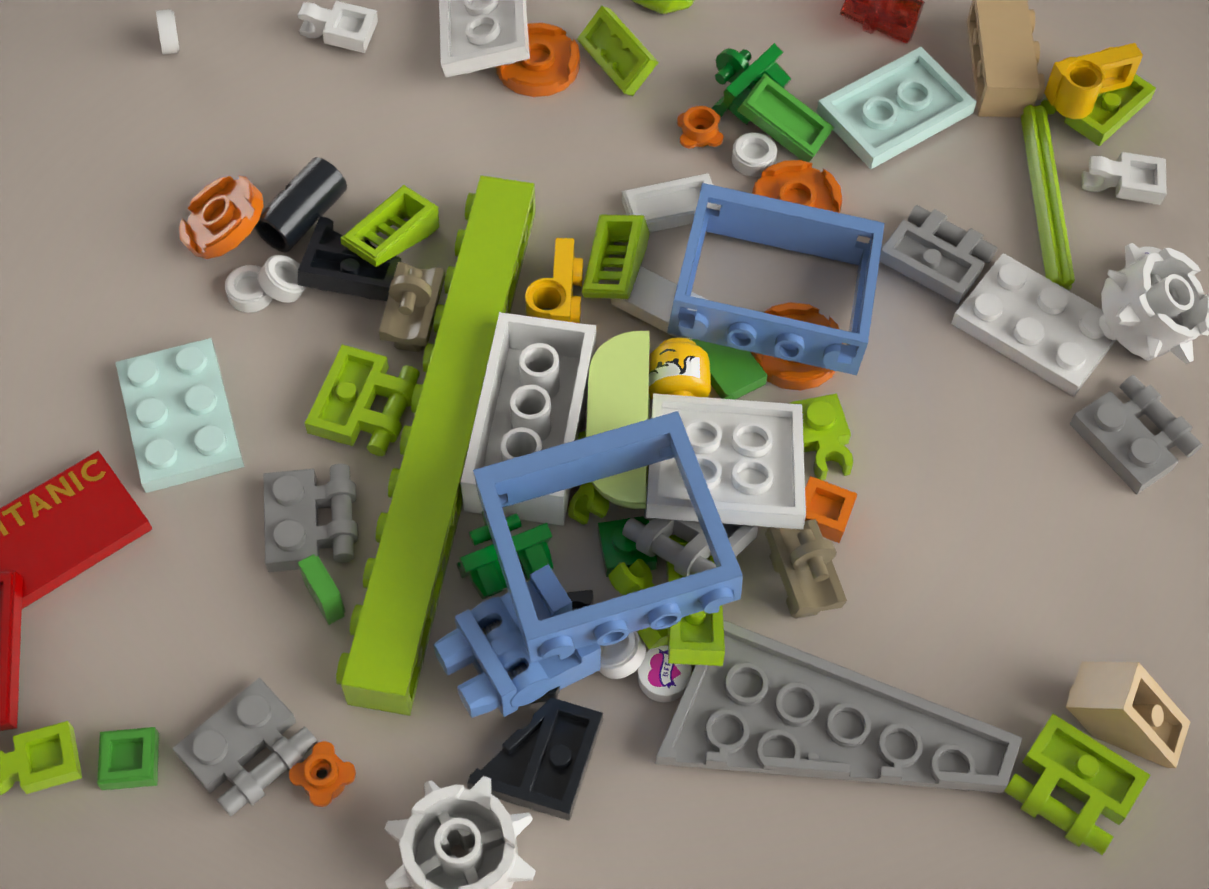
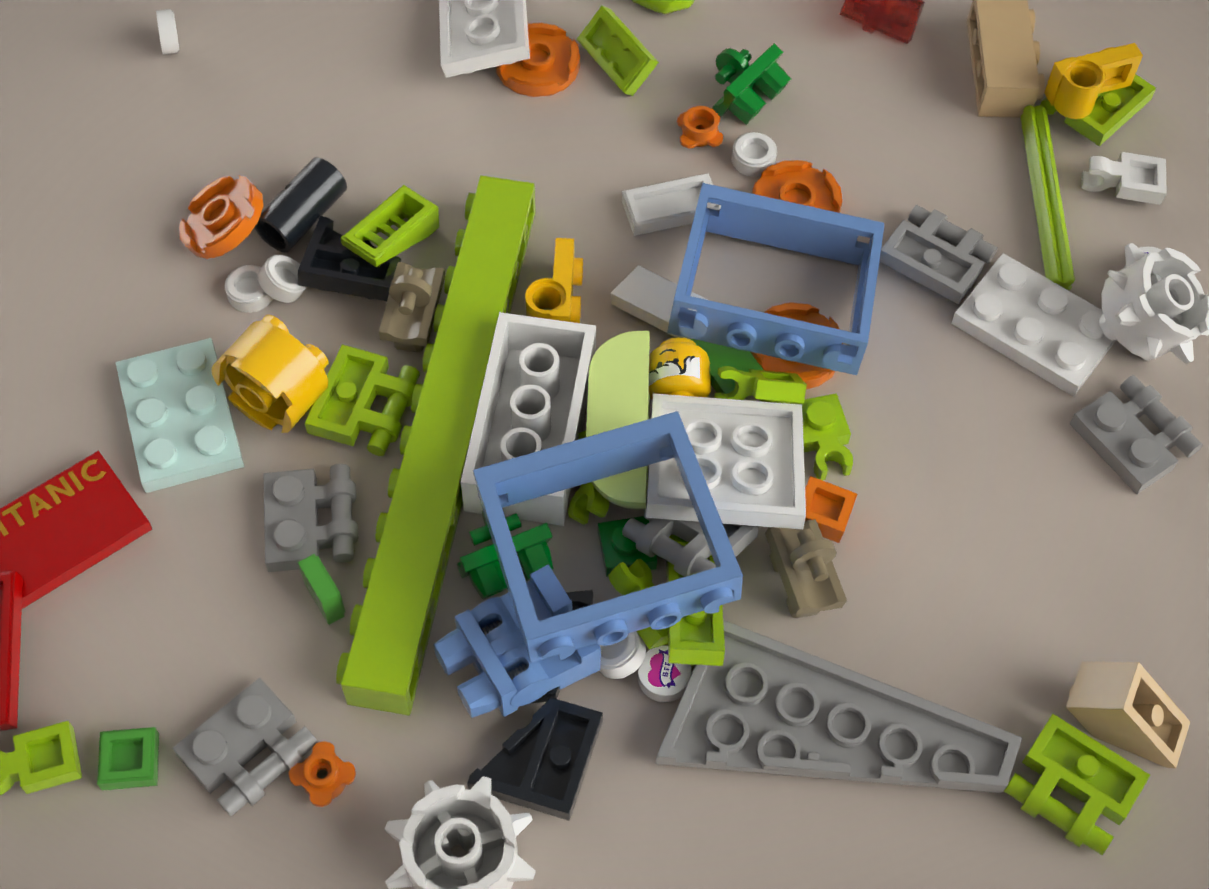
white plate [298,1,378,53] -> none
lime slope [582,214,650,299] -> none
bright green tile [737,74,834,162] -> none
light aqua plate [817,47,977,170] -> none
none -> yellow brick [211,314,329,433]
none -> lime plate [714,366,807,404]

